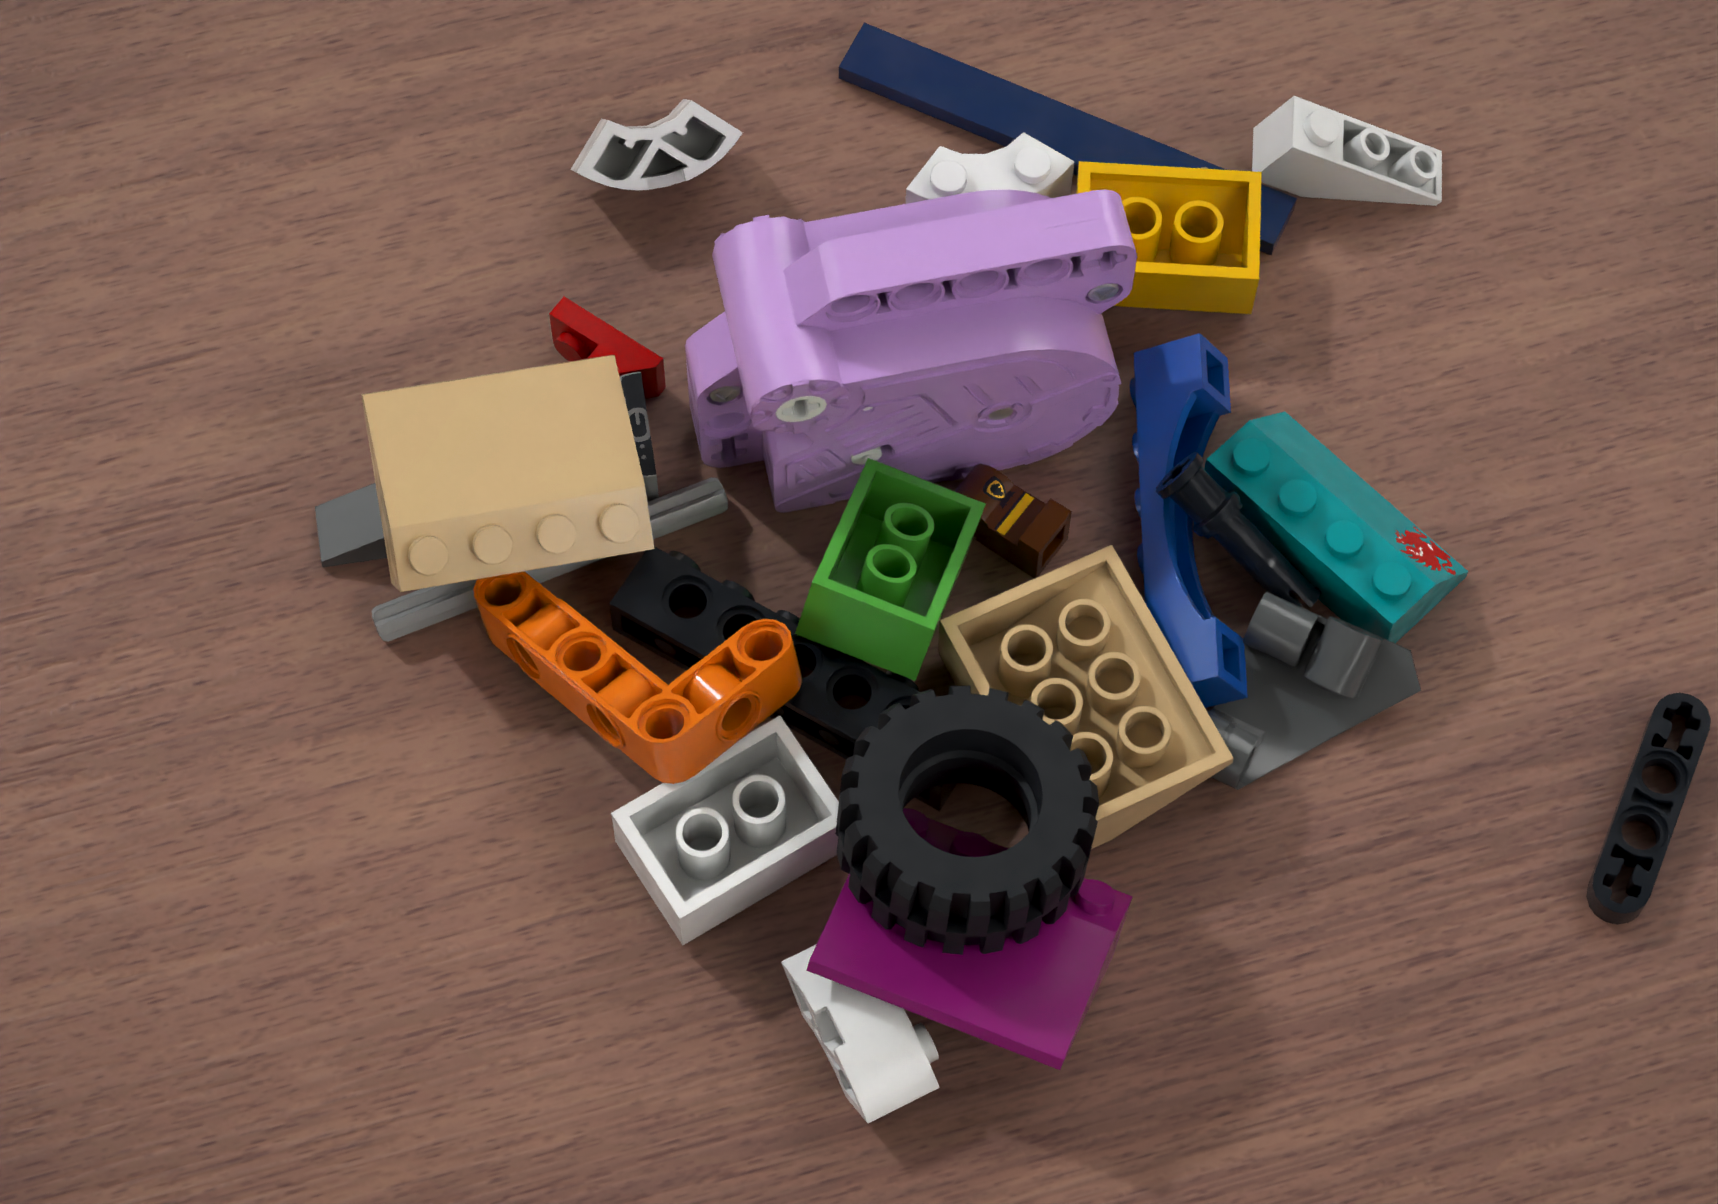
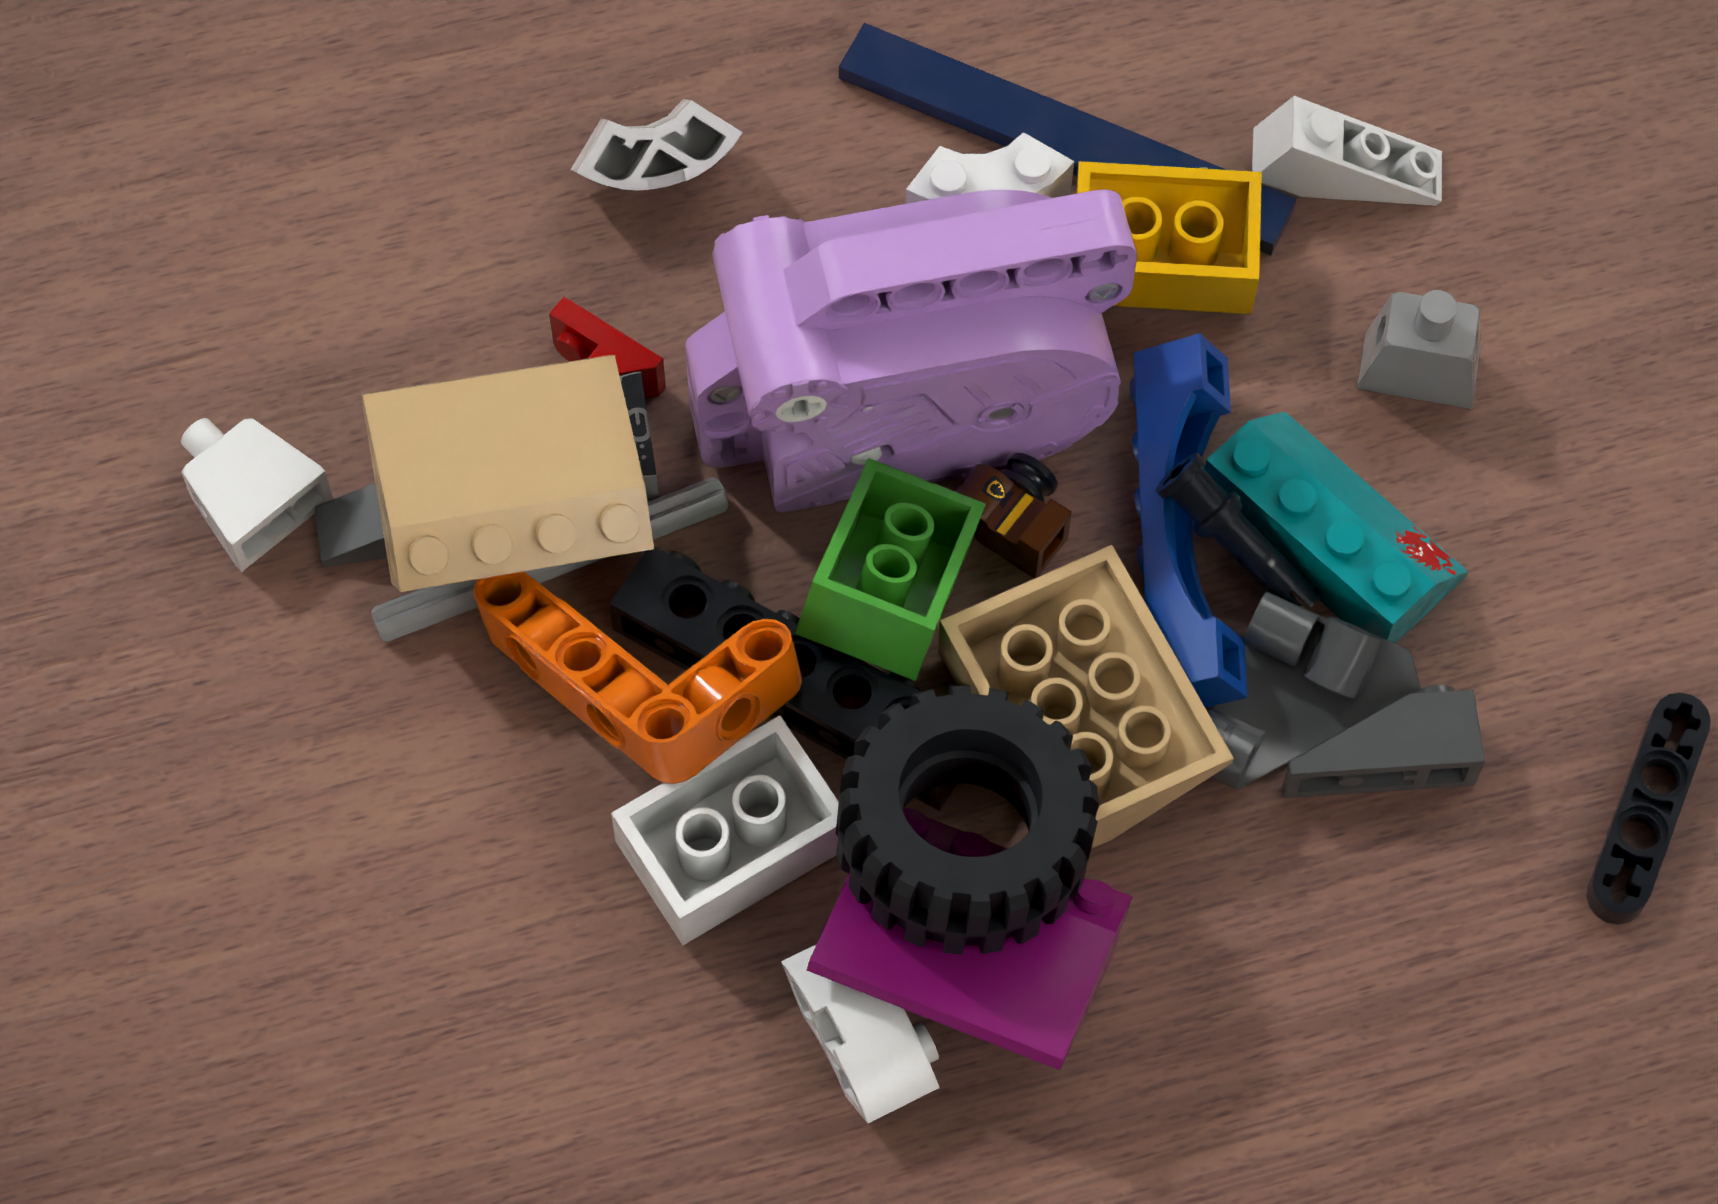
none -> white torso [181,418,333,572]
none -> black bush [1000,453,1058,503]
none -> dark grey slope [1282,685,1485,798]
none -> light grey torso [1357,290,1481,409]

